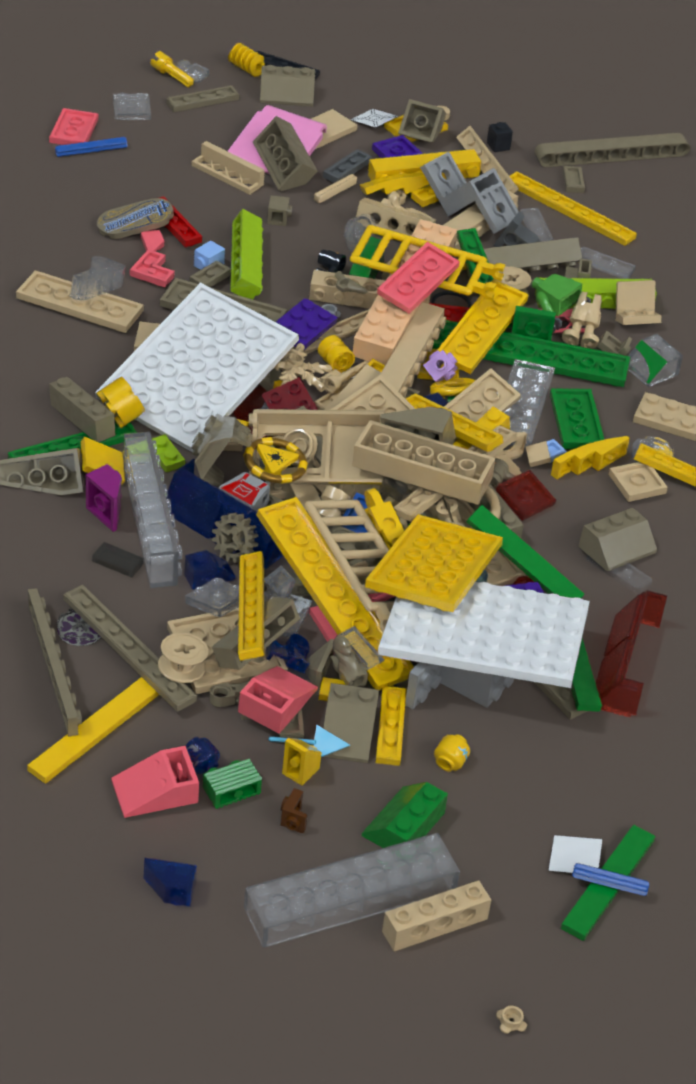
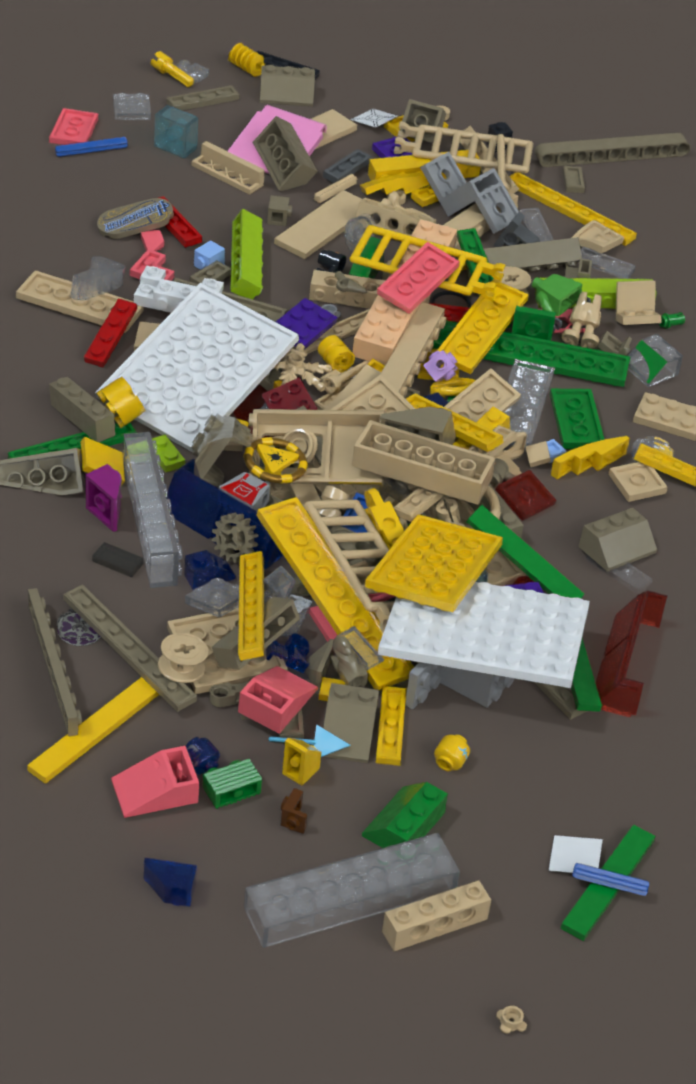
none -> red plate [84,298,138,368]
none -> white bracket [134,266,224,313]
none -> clear light blue brick [154,105,198,158]
none -> tan tile [274,190,362,259]
none -> tan bar [394,122,533,173]
none -> tan piece [497,134,510,193]
none -> tan plate [572,220,624,254]
none -> green pin [659,312,685,329]

